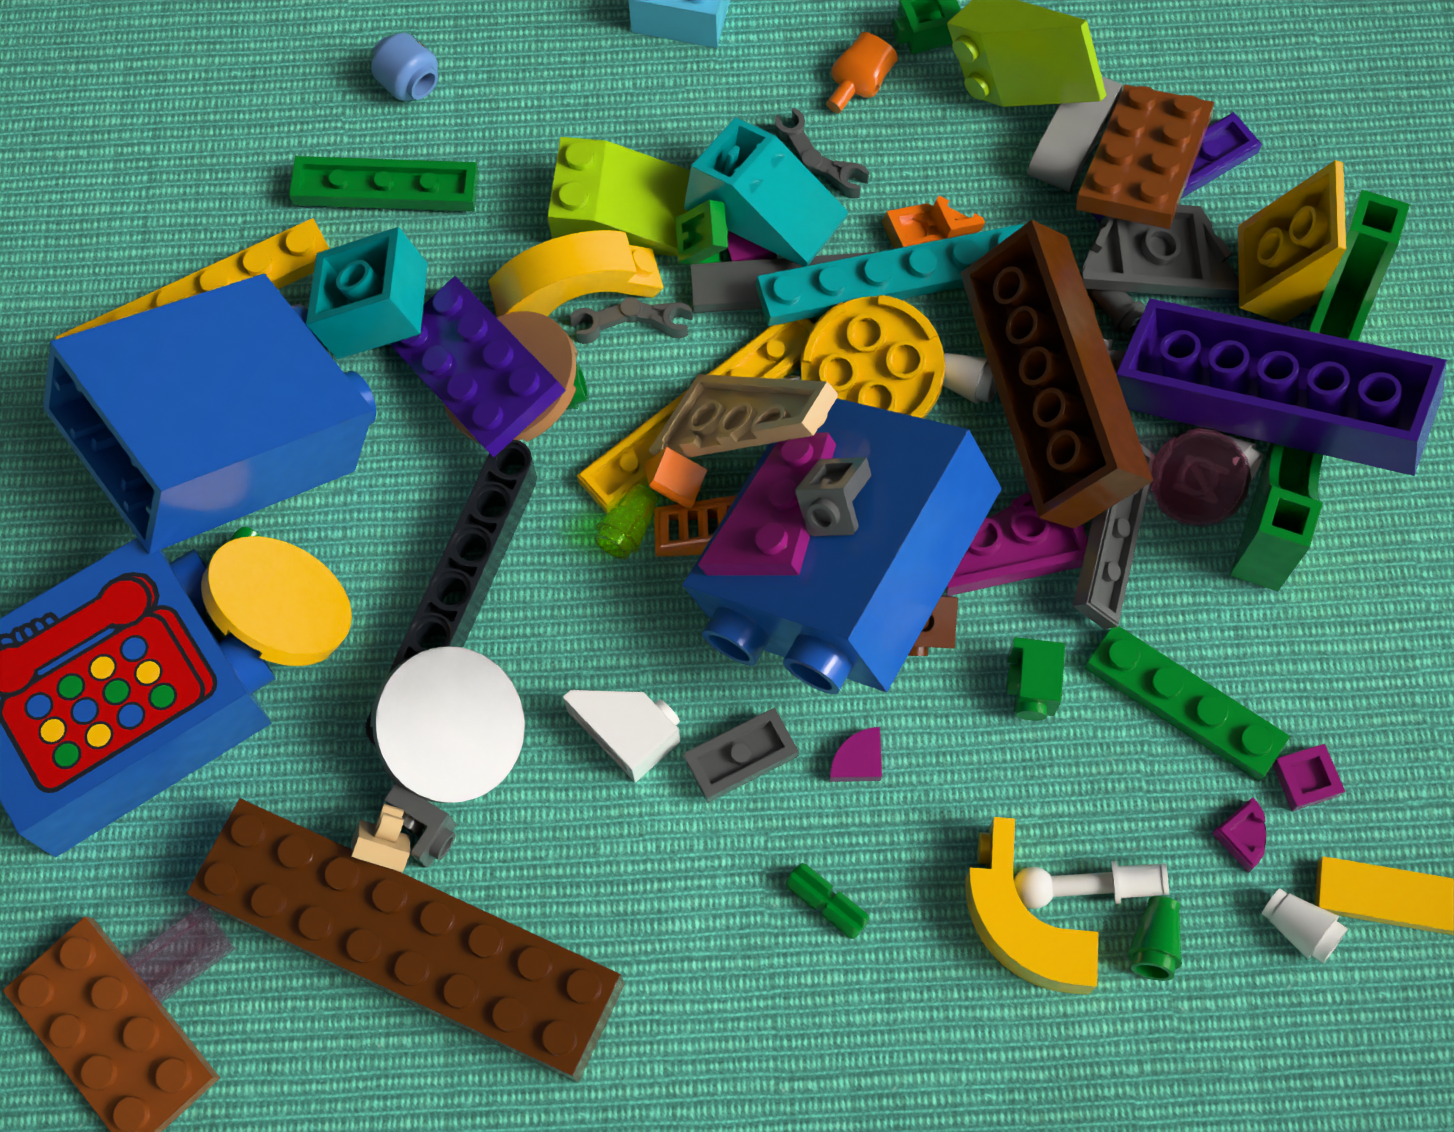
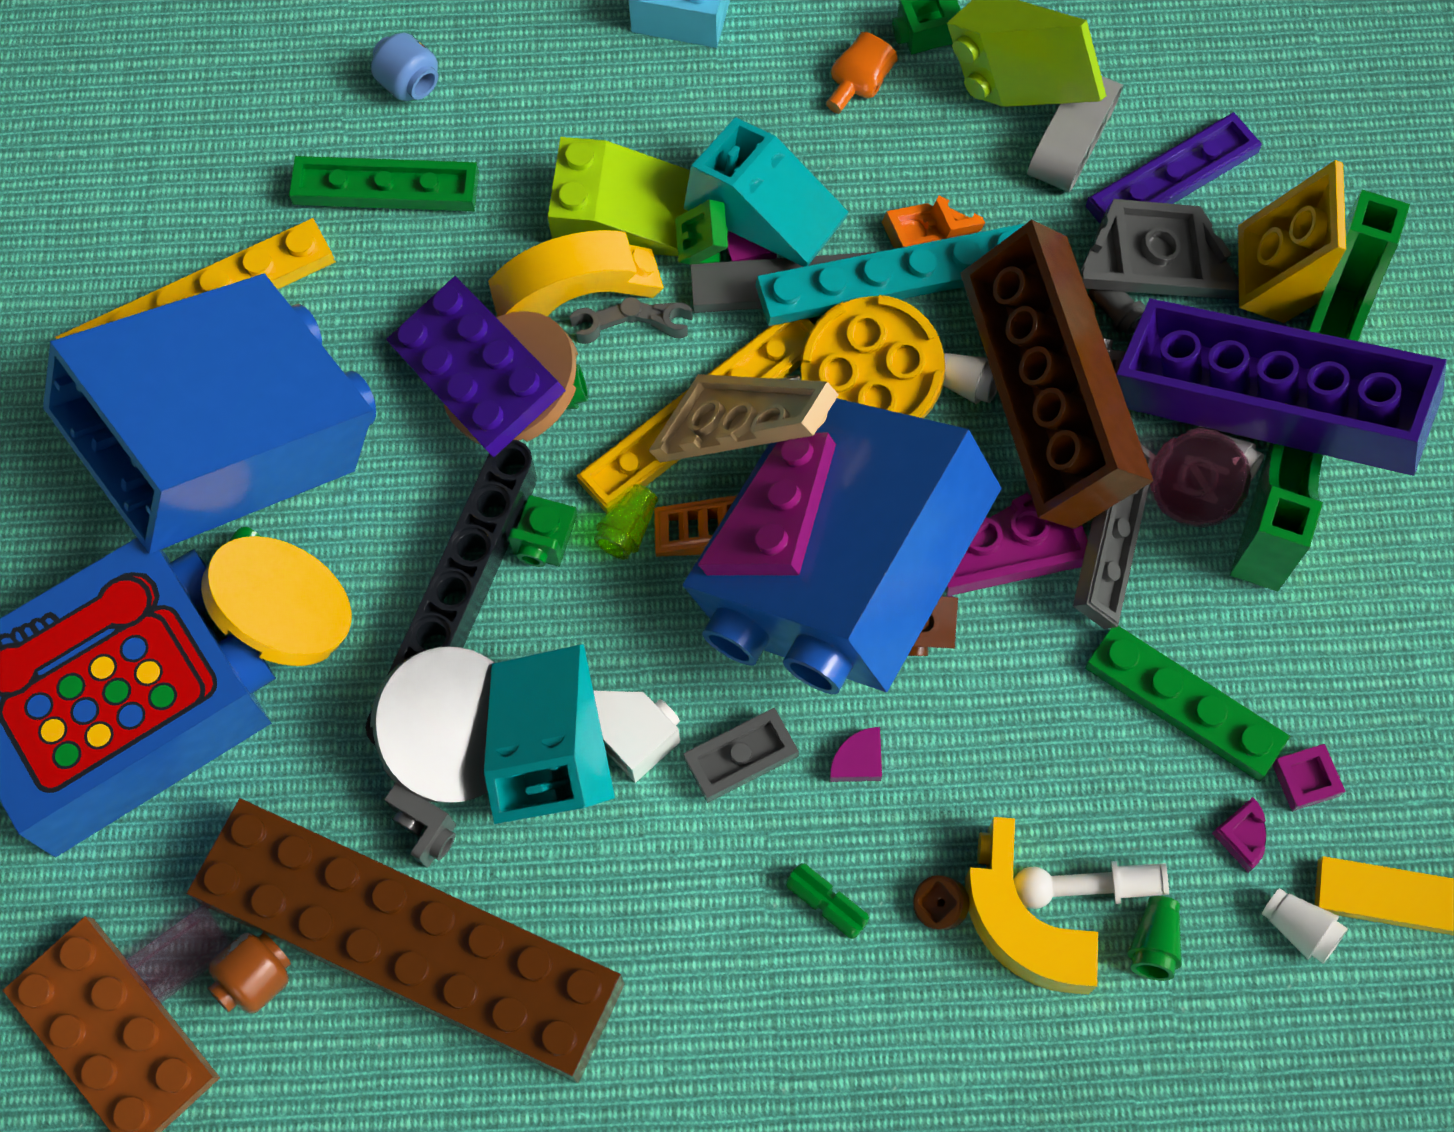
teal brick [306,226,428,359] -> none
tan tile [351,804,410,873] -> none
orange slope [644,447,707,509] -> none
dark grey piece [775,108,869,199] -> none
dark grey bracket [795,457,872,536] -> none
green brick [1006,637,1065,721] -> none
dark orange plate [1076,84,1214,229] -> none
none -> dark orange head [207,932,291,1014]
none -> teal slope [484,644,615,824]
none -> green bracket [508,495,578,567]
none -> reddish brown tile [913,875,970,930]

